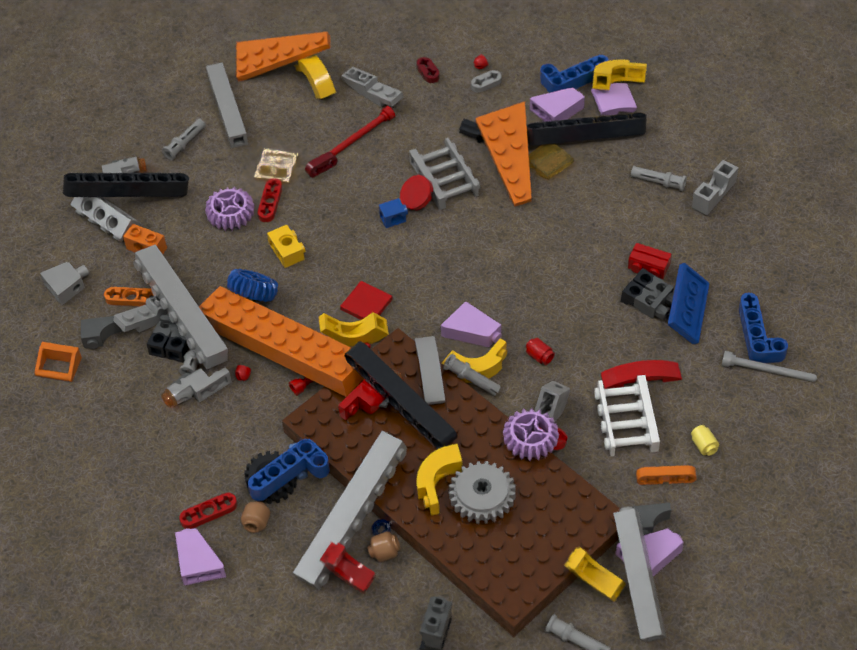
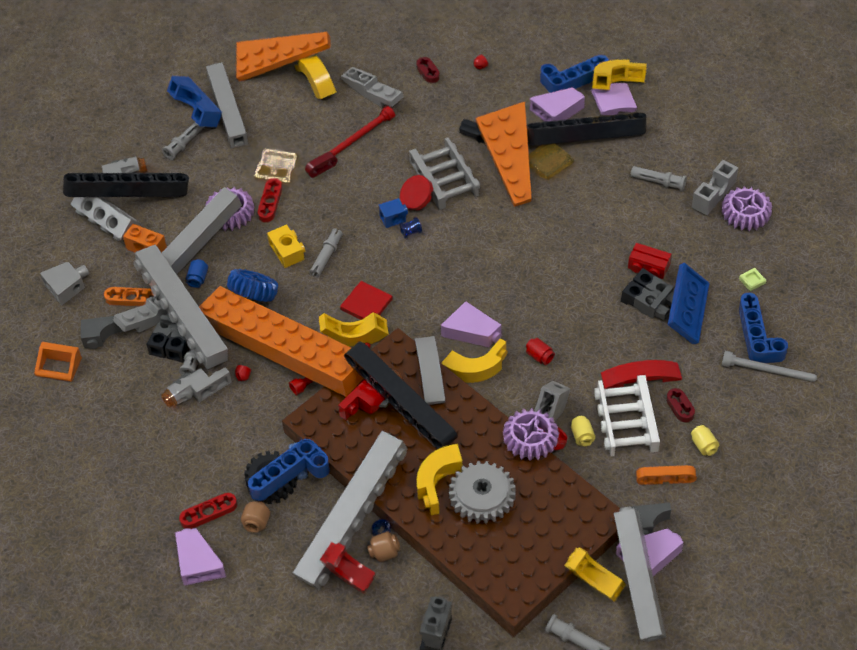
light grey pin [443,354,500,396] -> none
light grey beam [471,70,501,93] -> none
none -> light grey brick [162,187,242,275]
none -> blue arch [167,76,222,127]
none -> blue brick [186,259,208,288]
none -> light grey pin [309,229,343,278]
none -> clear blue bush [399,217,422,239]
none -> light yellow brick [571,416,595,447]
none -> dark red beam [666,388,695,423]
none -> lavender gear [722,186,772,231]
none -> yellowish green tile [739,268,766,291]

